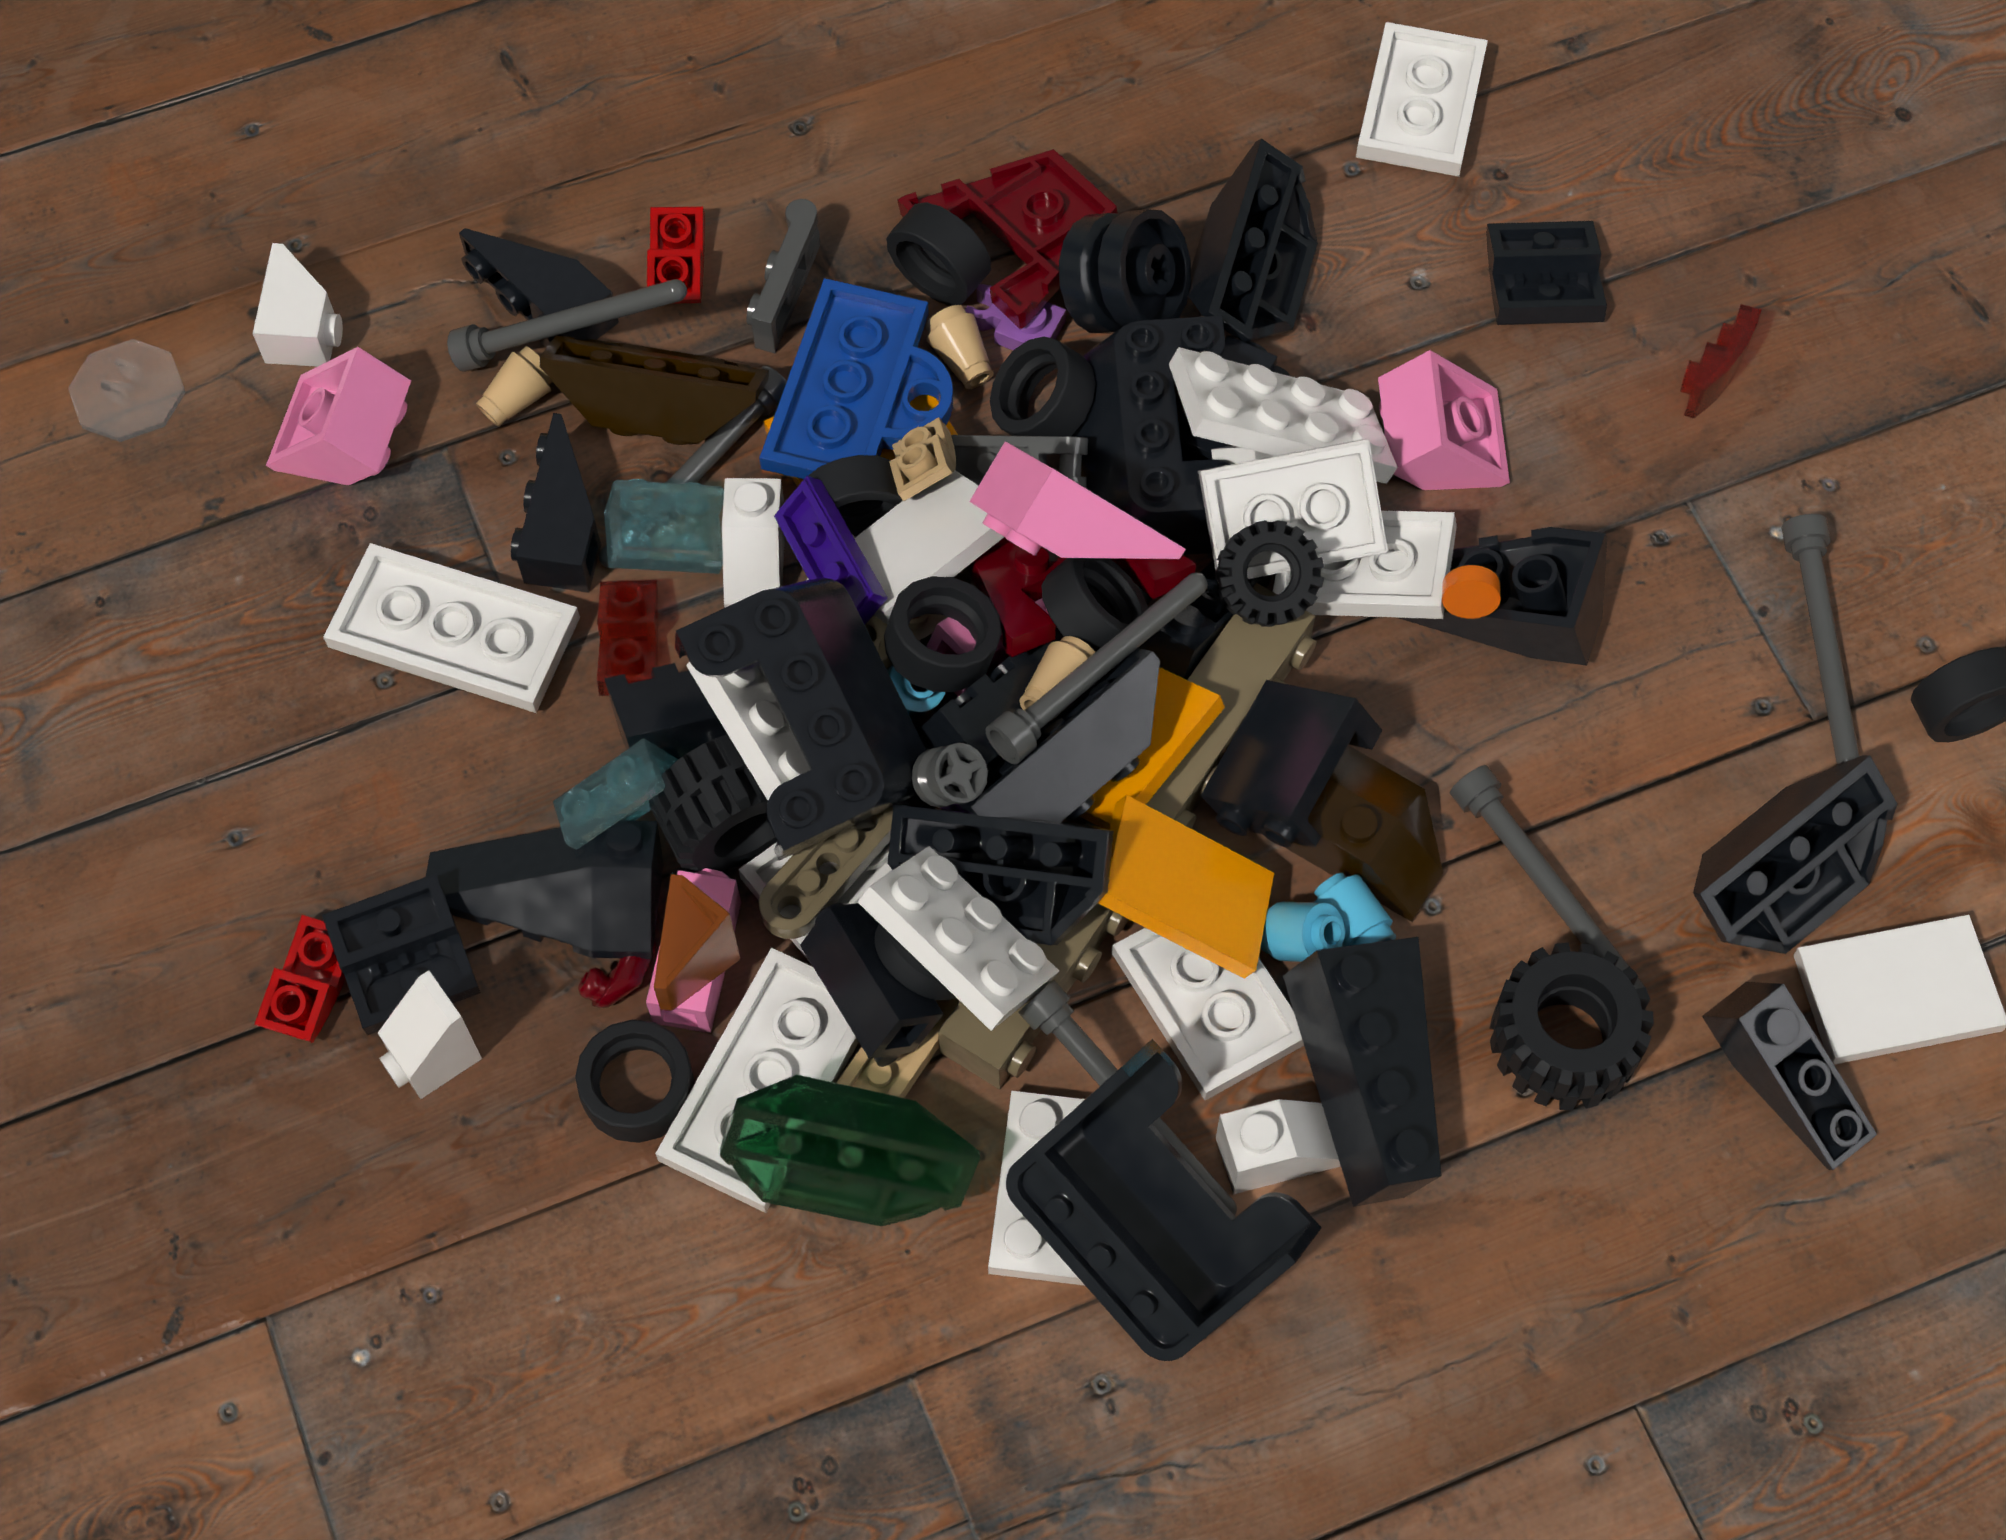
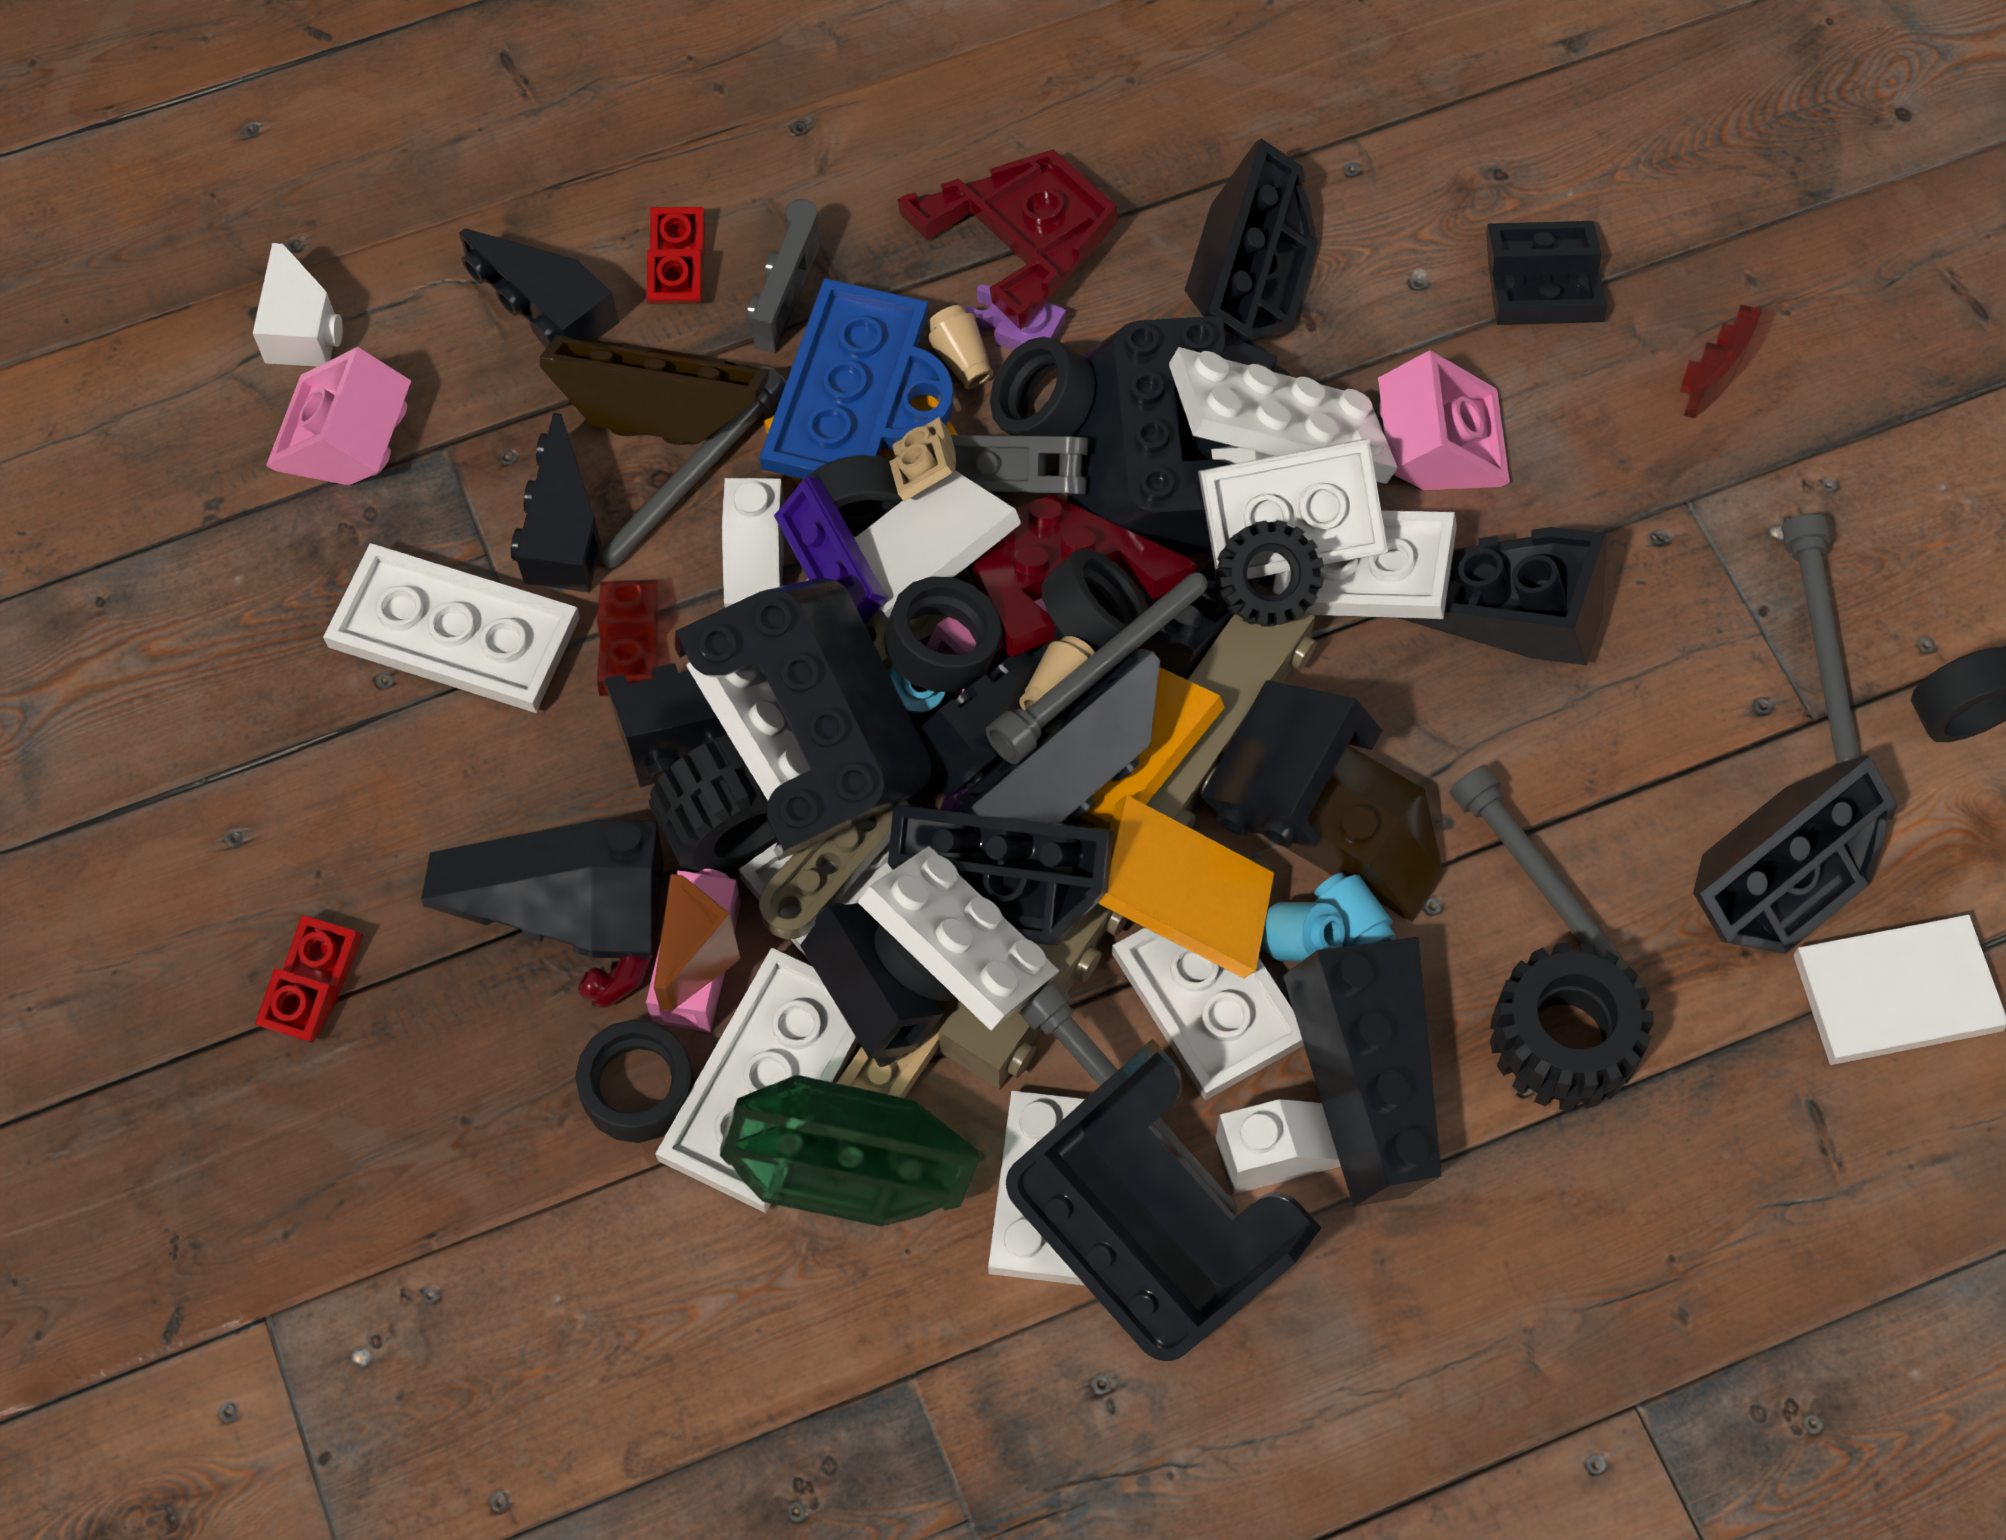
clear piece [68,339,186,442] -> none
black slope [322,873,481,1035] -> none
white slope [378,970,482,1099] -> none
dark grey piece [447,279,687,372] -> none
tan cone [476,346,553,427] -> none
clear light blue bracket [553,738,679,849] -> none
clear light blue bracket [604,479,724,574] -> none
black tyre [886,202,991,305] -> none
dark grey wheel [912,743,988,807] -> none
bright pink slope [969,441,1186,559] -> none
black wheel [1059,209,1191,333] -> none
white plate [1356,22,1488,177] -> none
orange tile [1442,565,1501,619] -> none
black slope [1702,982,1877,1170] -> none

